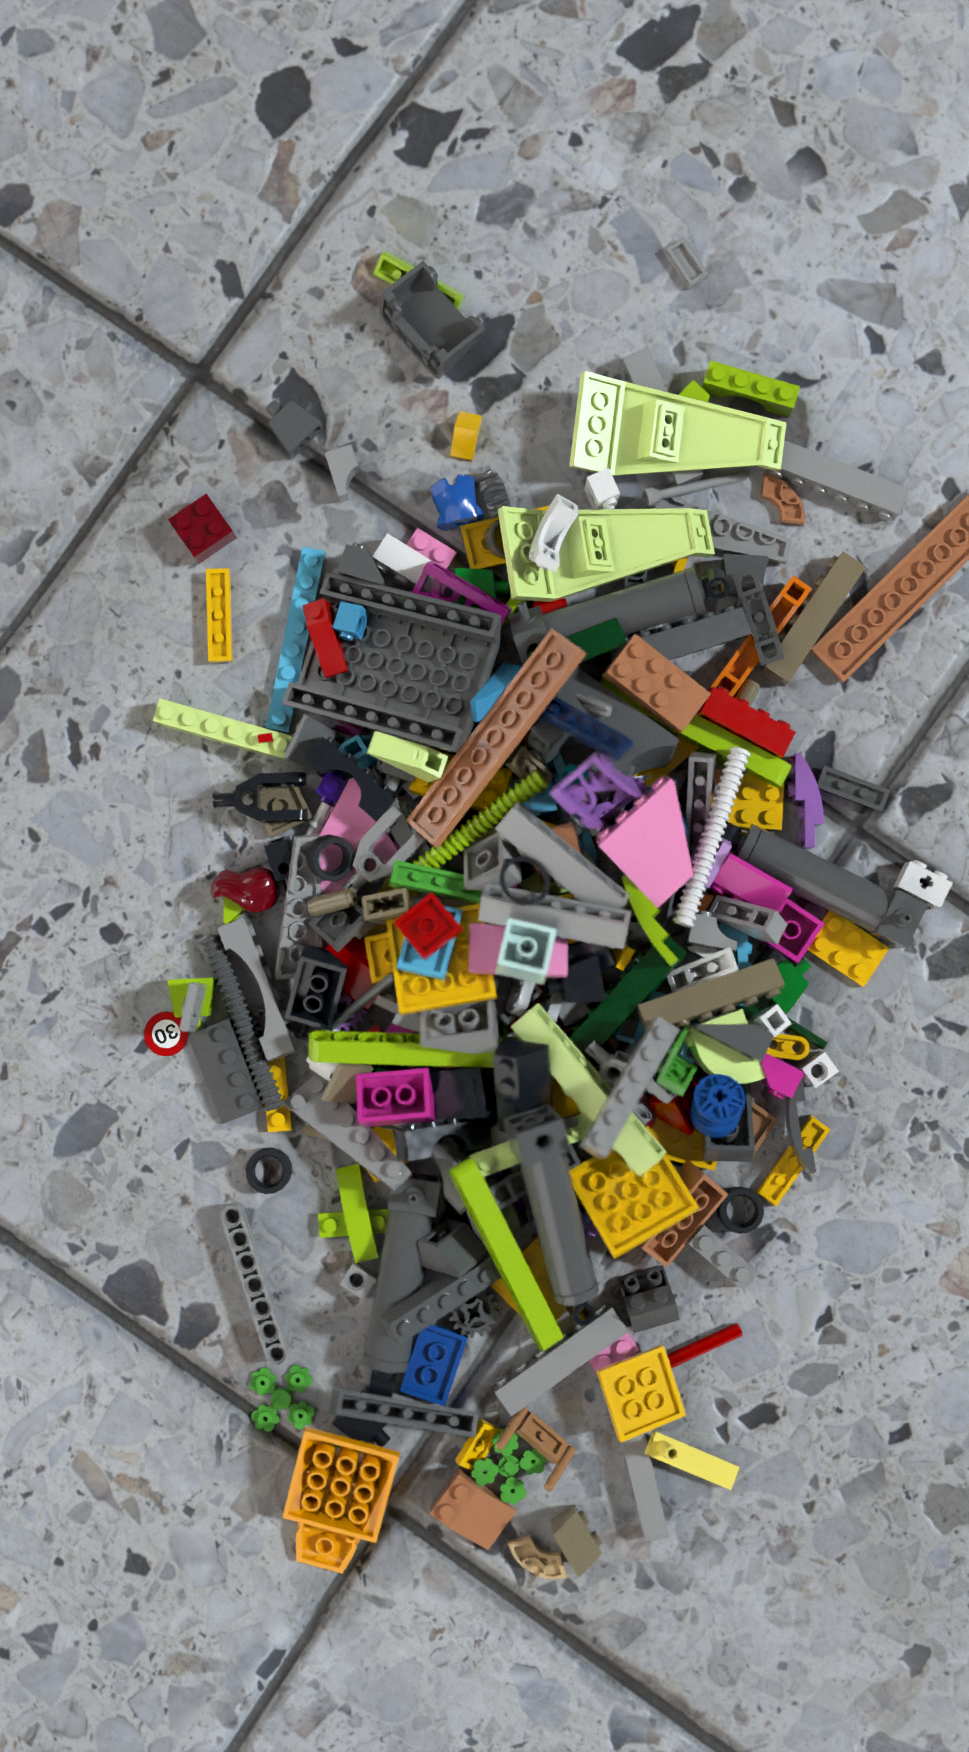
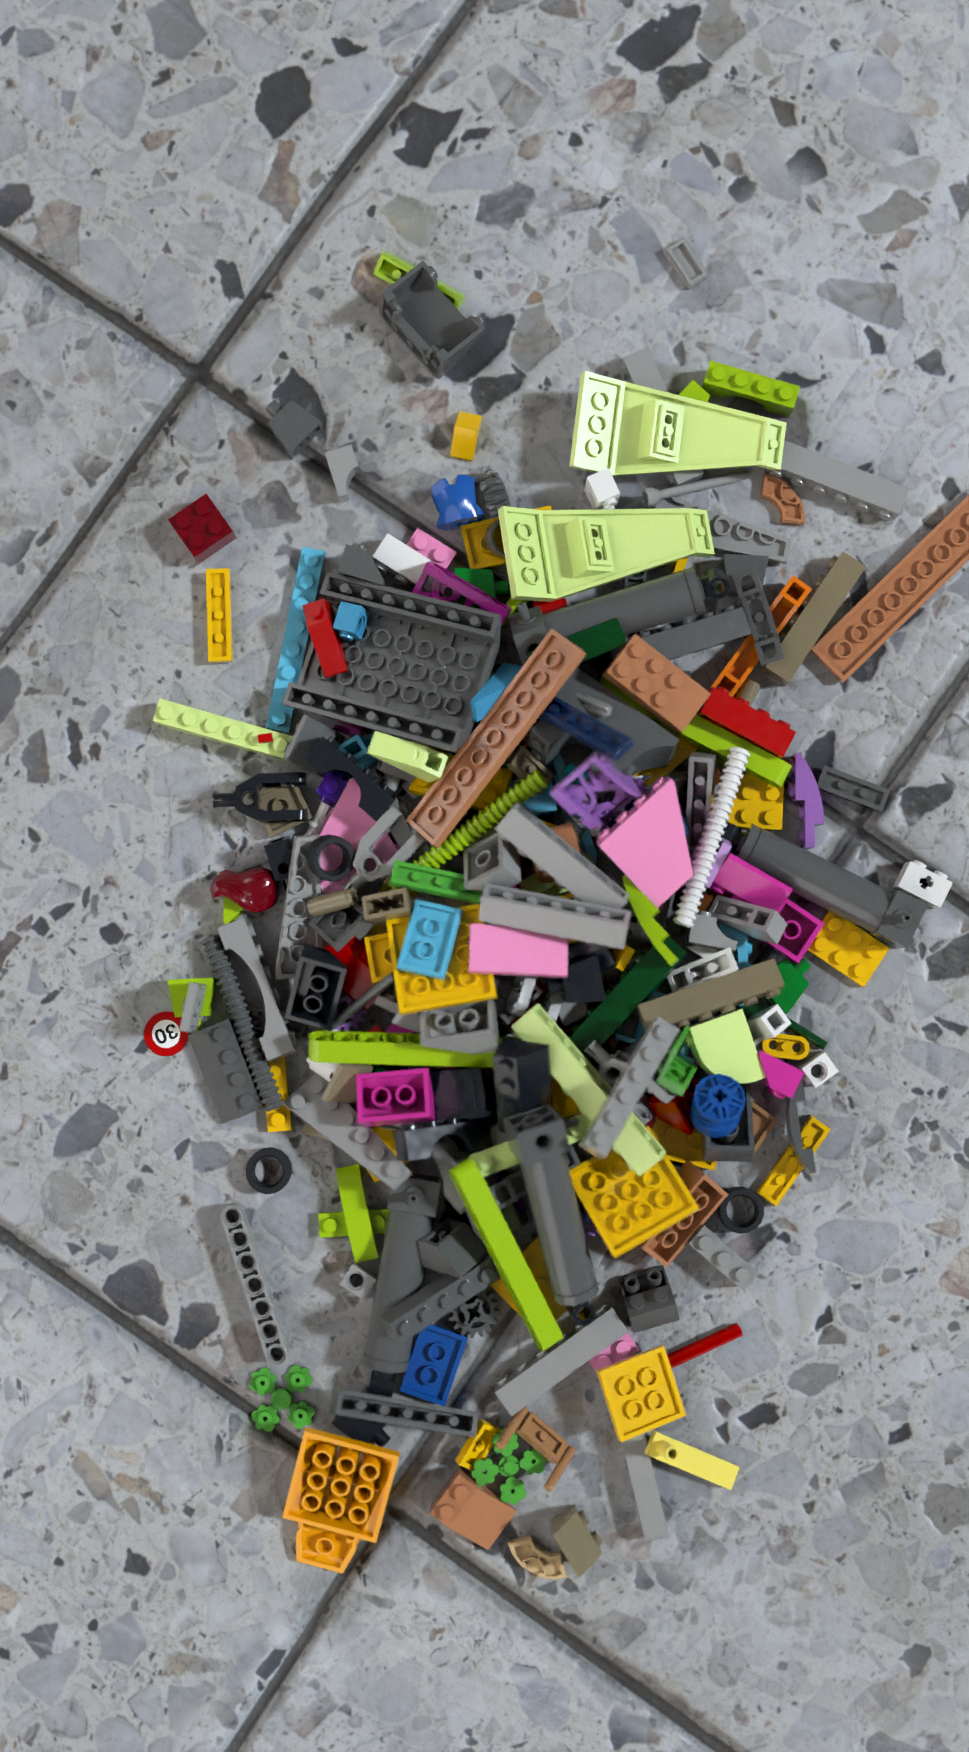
red plate [393,892,463,961] -> none
light aqua brick [495,918,557,985] -> none
black tyre [499,856,550,906] -> none
white arch [529,494,578,572] -> none
dark grey slope [692,1022,774,1062] -> none

